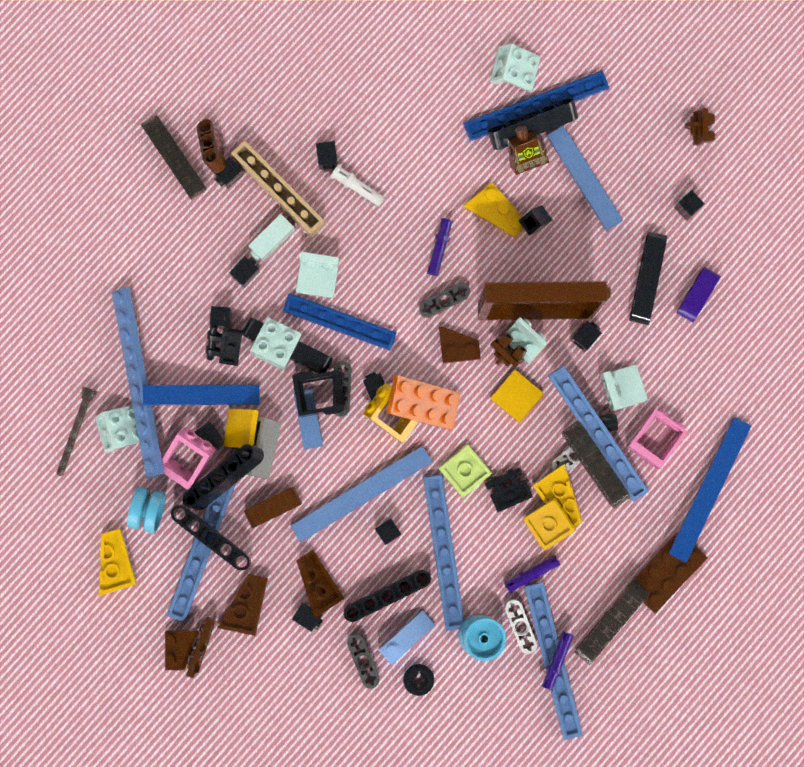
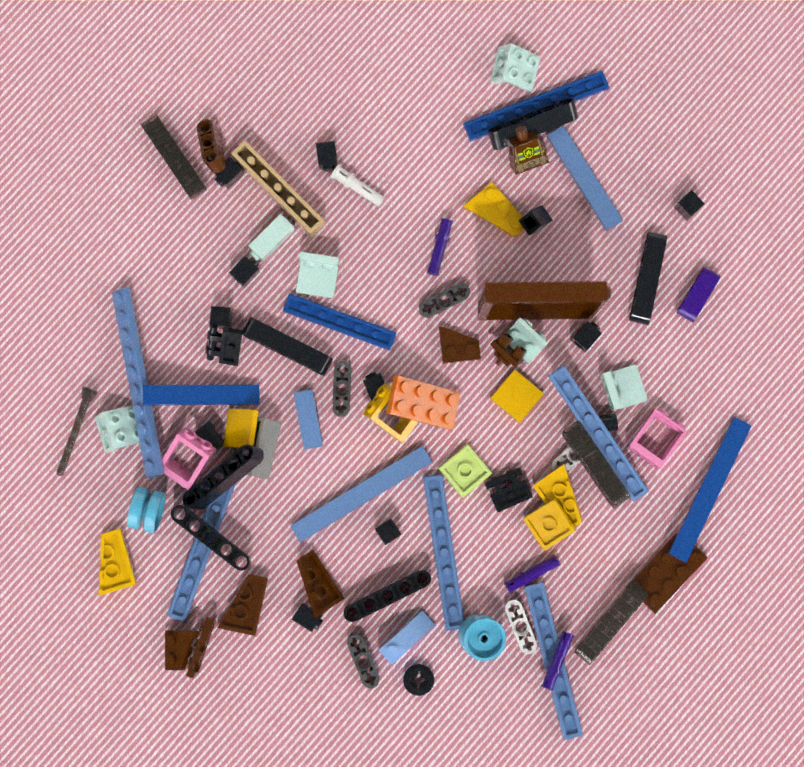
reddish brown beam [244,486,302,528] -> none
light aqua bracket [250,317,301,371] -> none
black piece [292,370,347,418] -> none
reddish brown hips [685,108,715,146] -> none

